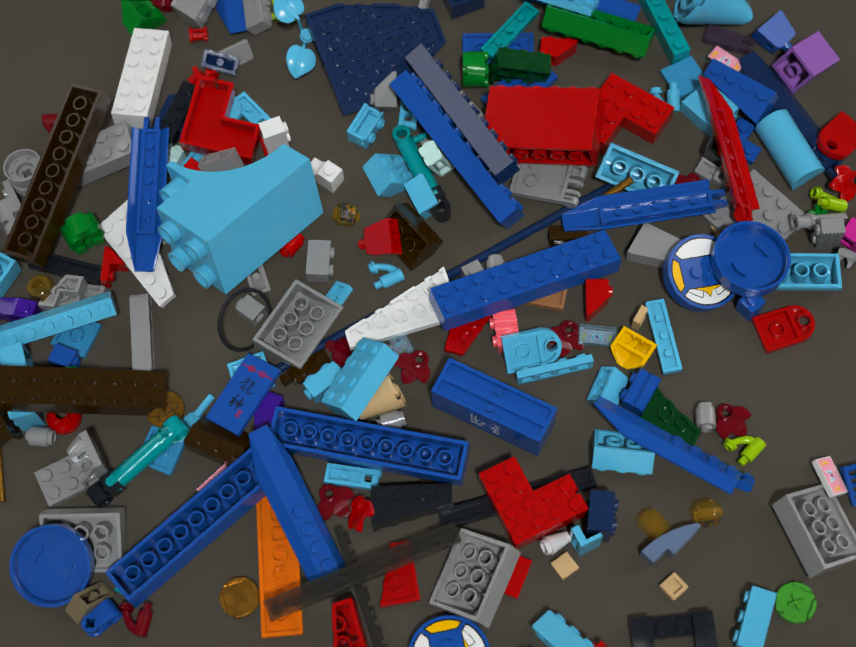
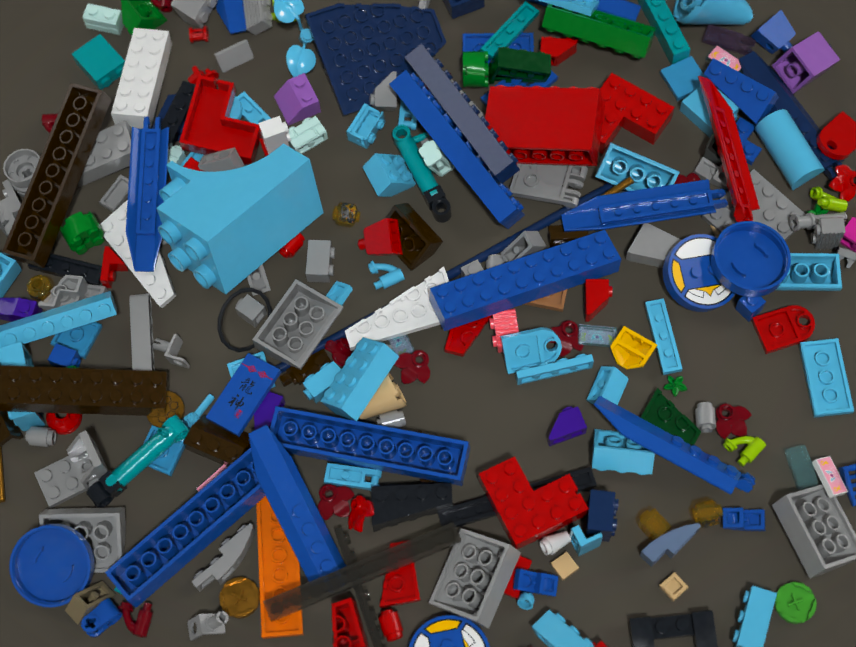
dark blue slope [200,49,240,76] -> none
white arch [311,158,344,193] -> none
medium azure panel [404,173,439,219] -> none
blue brick [431,357,557,457] -> none
blue brick [620,368,661,417] -> none
tan tile [631,305,648,330] -> none
medium azure plant [649,82,681,113] -> none
none -> teal brick [72,34,125,90]
none -> light aqua brick [82,3,124,35]
none -> light grey tile [99,174,129,212]
none -> light grey bracket [153,334,190,369]
none -> light grey bracket [187,611,228,641]
none -> light grey slope [191,523,255,592]
none -> medium lavender slope [274,73,321,126]
none -> light aqua brick [288,116,328,154]
none -> red brick [378,609,404,642]
none -> light grey slope [500,231,546,263]
none -> blue slope [513,569,559,597]
none -> medium azure hinge [517,592,535,610]
none -> dark purple slope [548,406,587,447]
none -> green plant [663,376,687,397]
none -> blue slope [723,508,766,531]
none -> clear light blue slope [785,444,818,489]
none -> medium azure tile [799,338,854,418]

